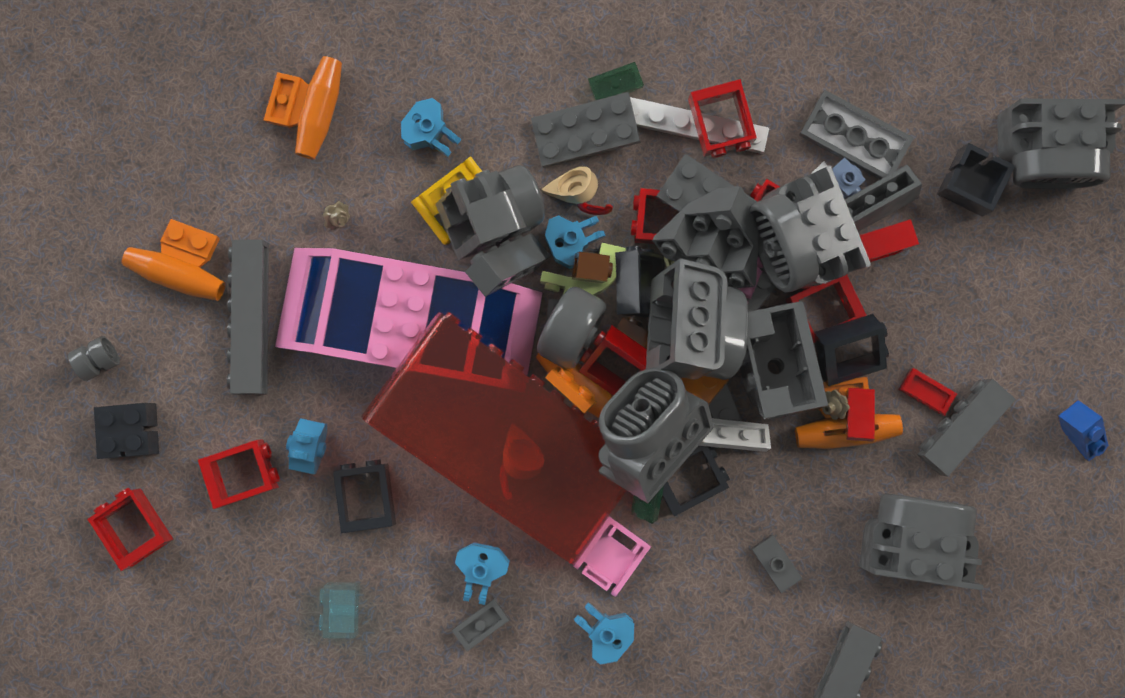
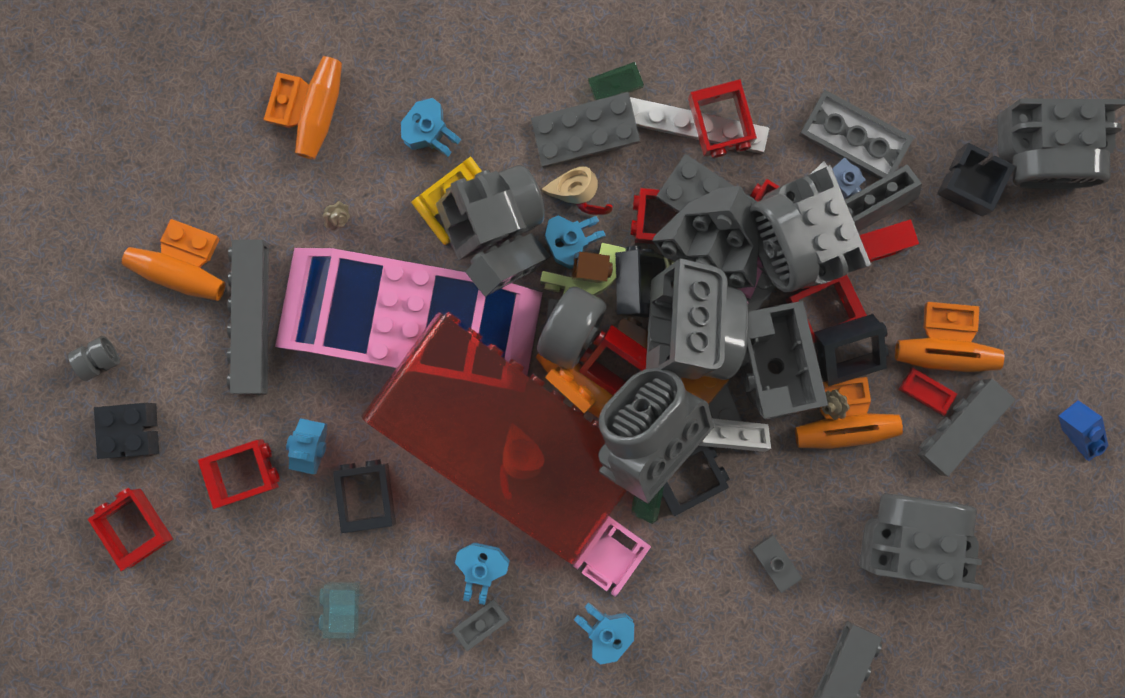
red tile [846,387,875,442] -> none
none -> orange plate [895,302,1005,372]

